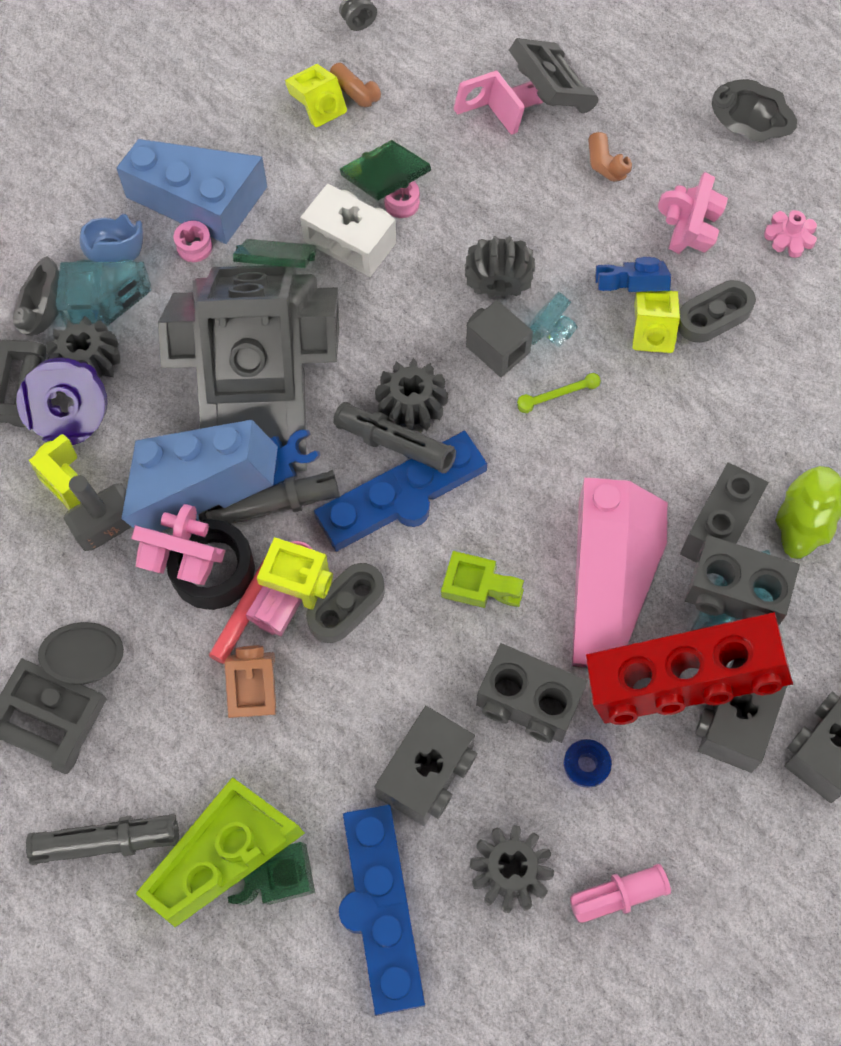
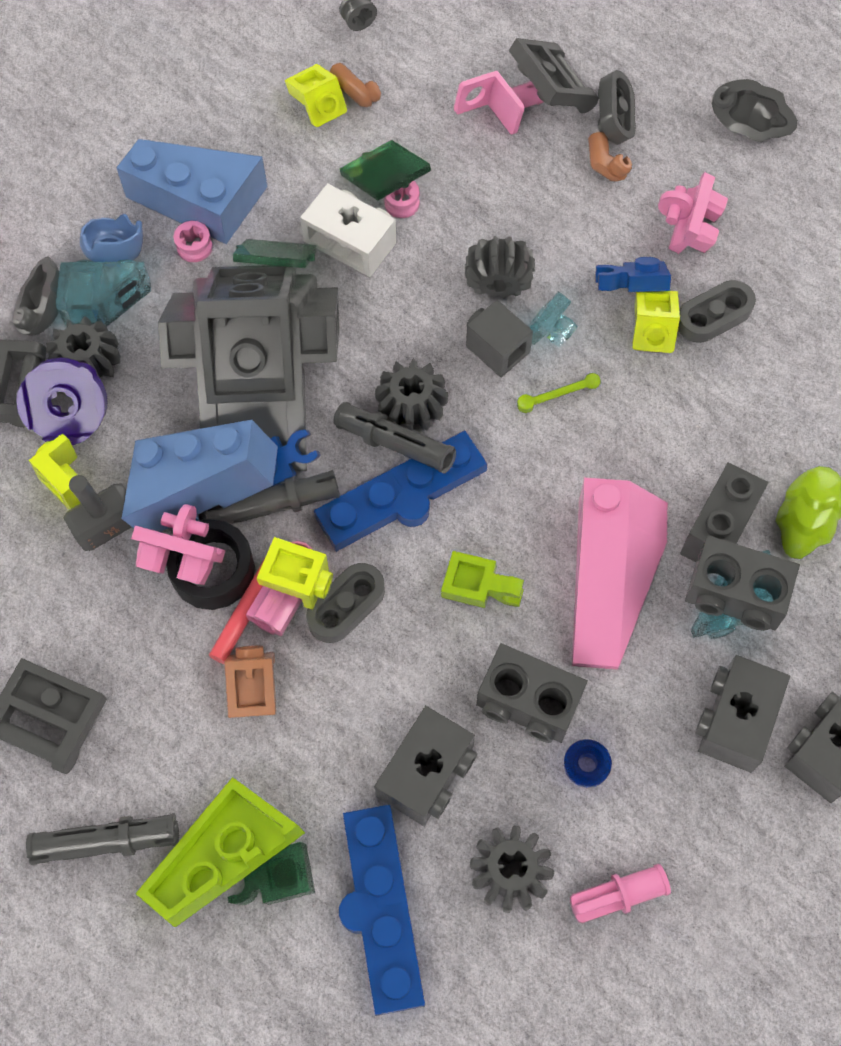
dark grey piece [38,622,124,685] -> none
red brick [586,612,793,725] -> none
bright pink plant [764,210,817,258] -> none
none -> dark grey plate [598,70,636,145]

